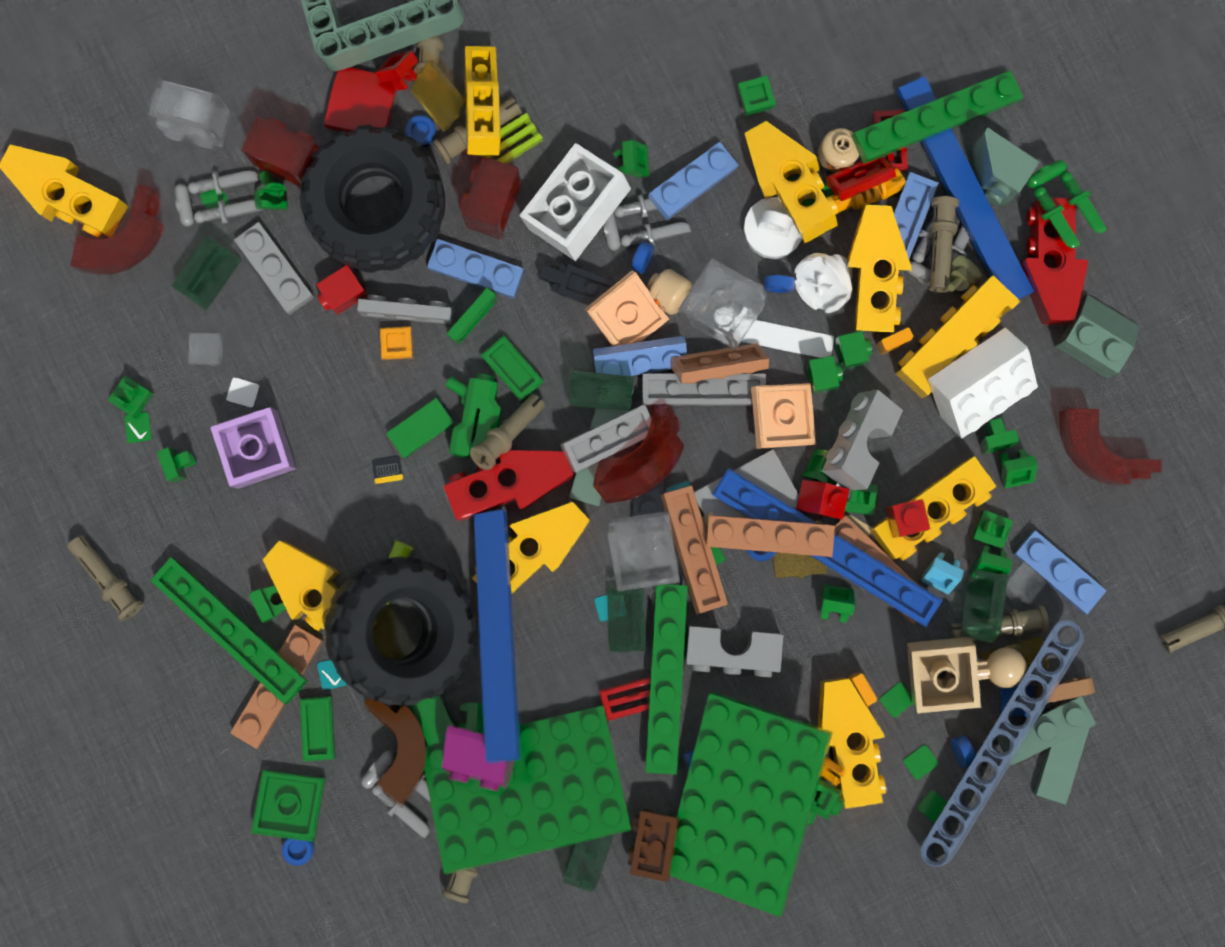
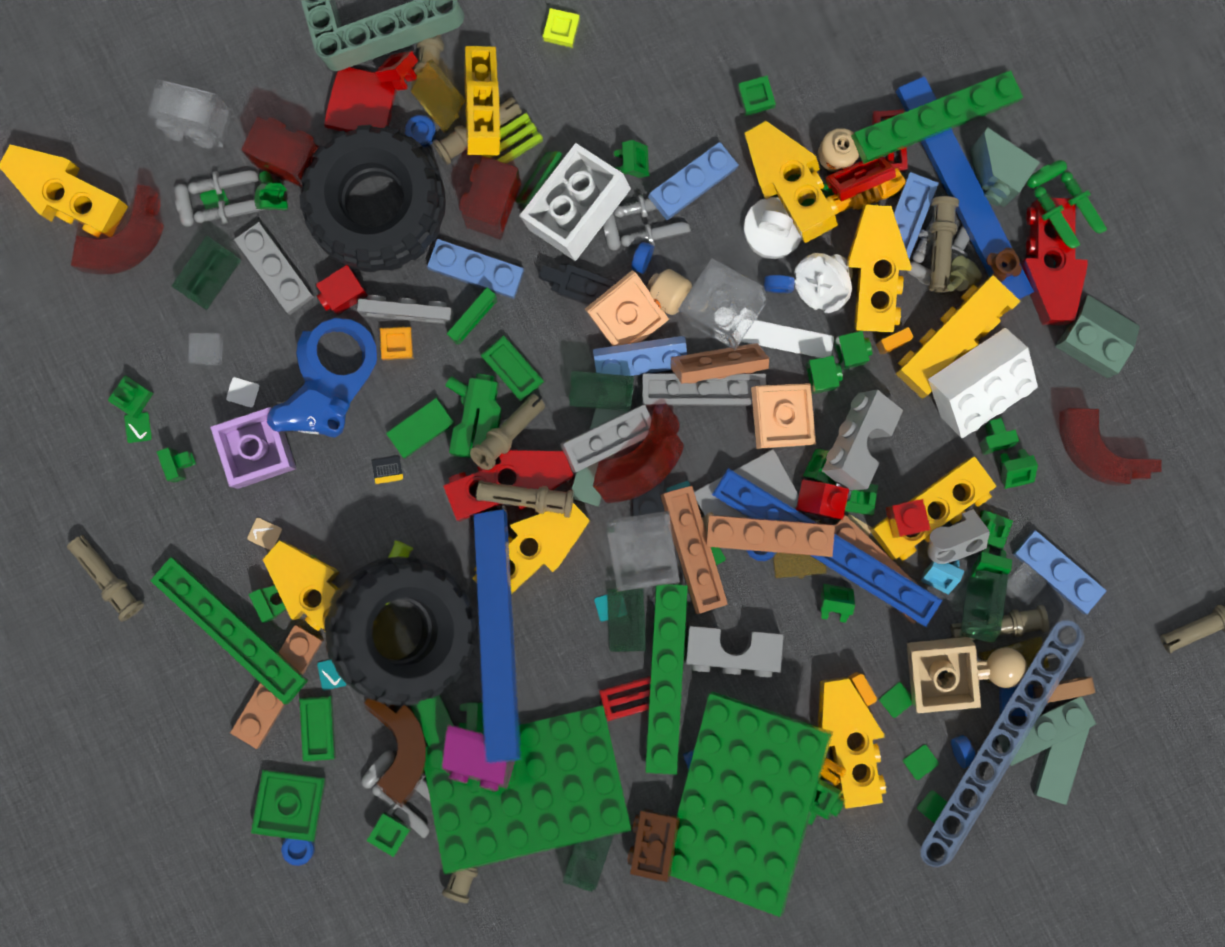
none -> tan sticker [247,518,282,550]
none -> blue animal [266,318,377,438]
none -> green tile [367,812,411,857]
none -> dark tan pin [477,480,574,518]
none -> green slope [515,151,563,209]
none -> neon yellow tile [543,8,580,48]
none -> light grey leg [928,509,990,564]
none -> reddish brown plate [986,247,1022,282]

